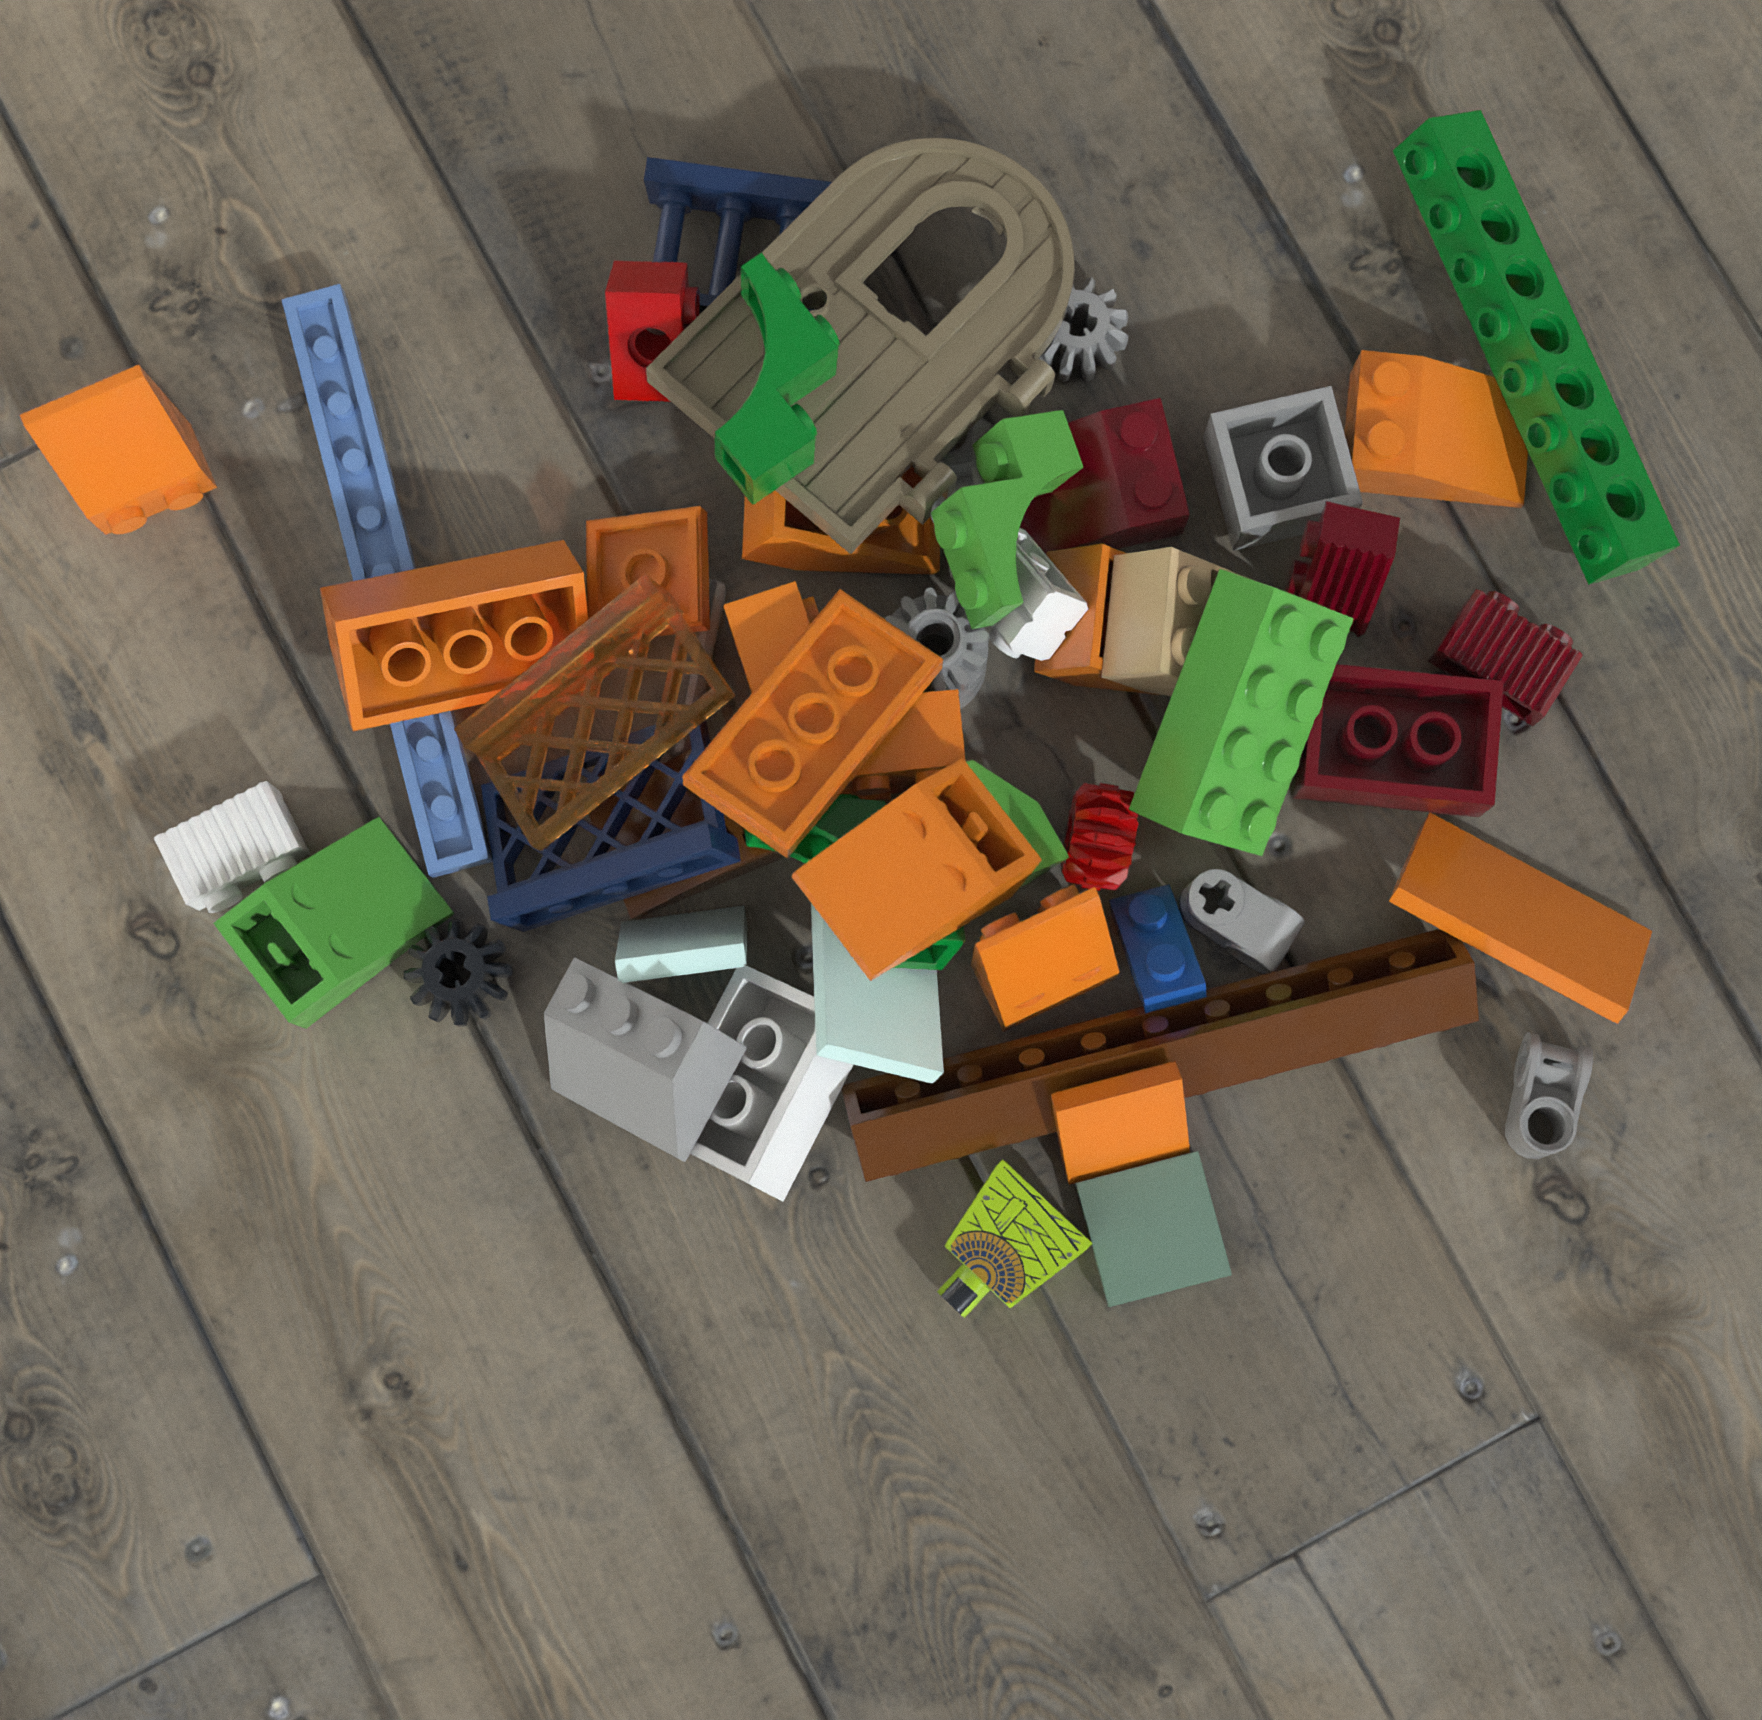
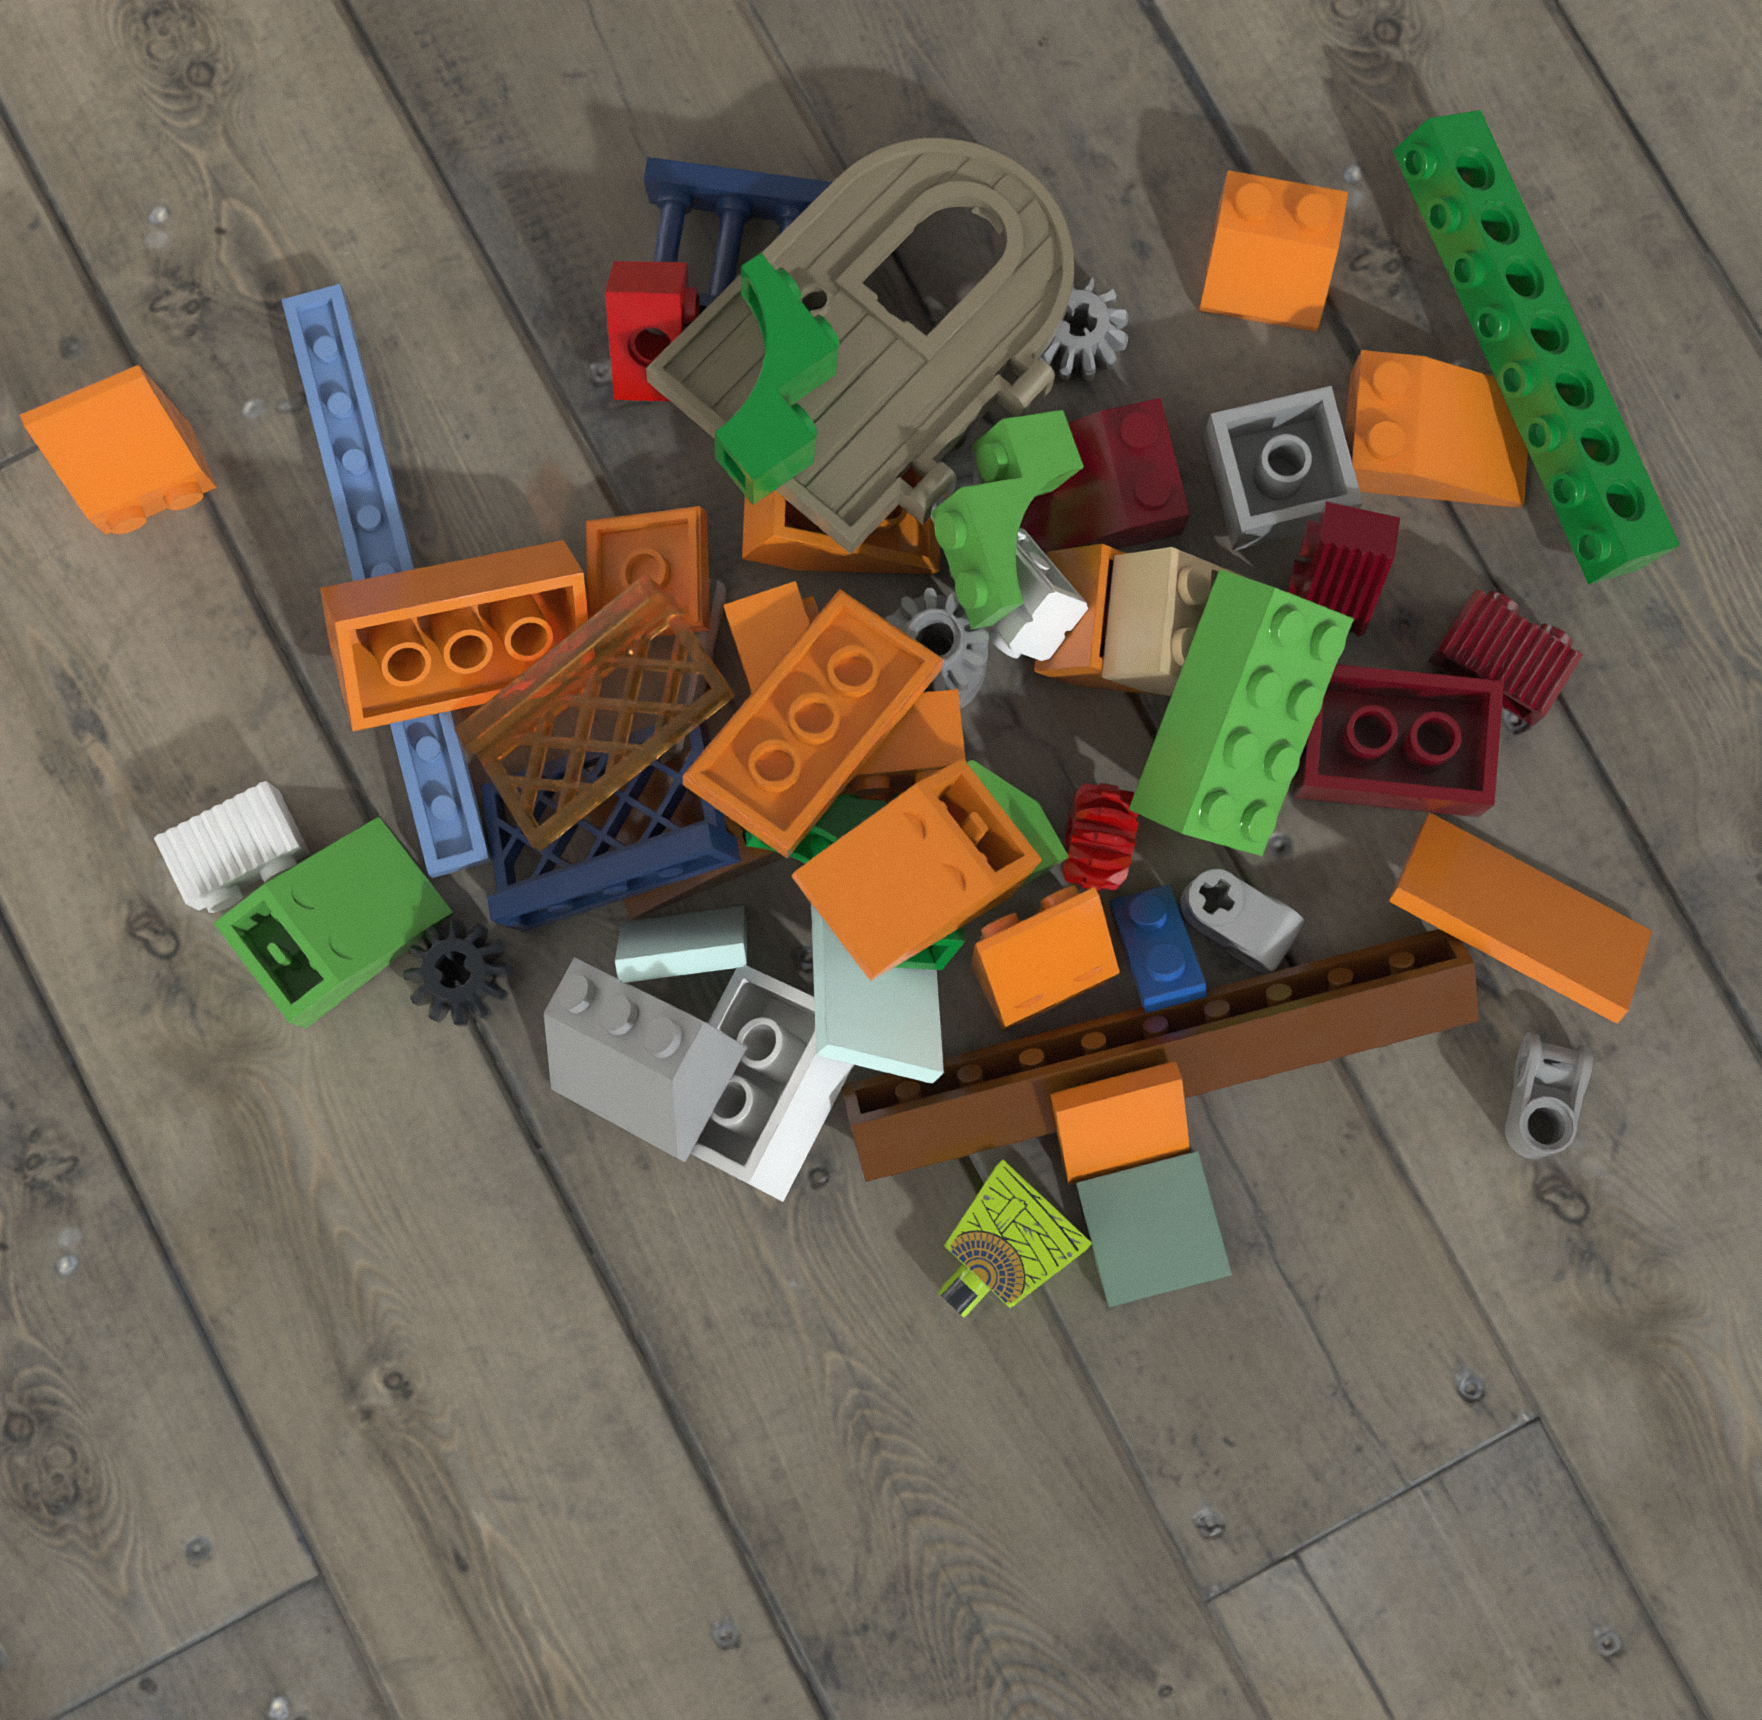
none -> orange slope [1199,170,1349,332]

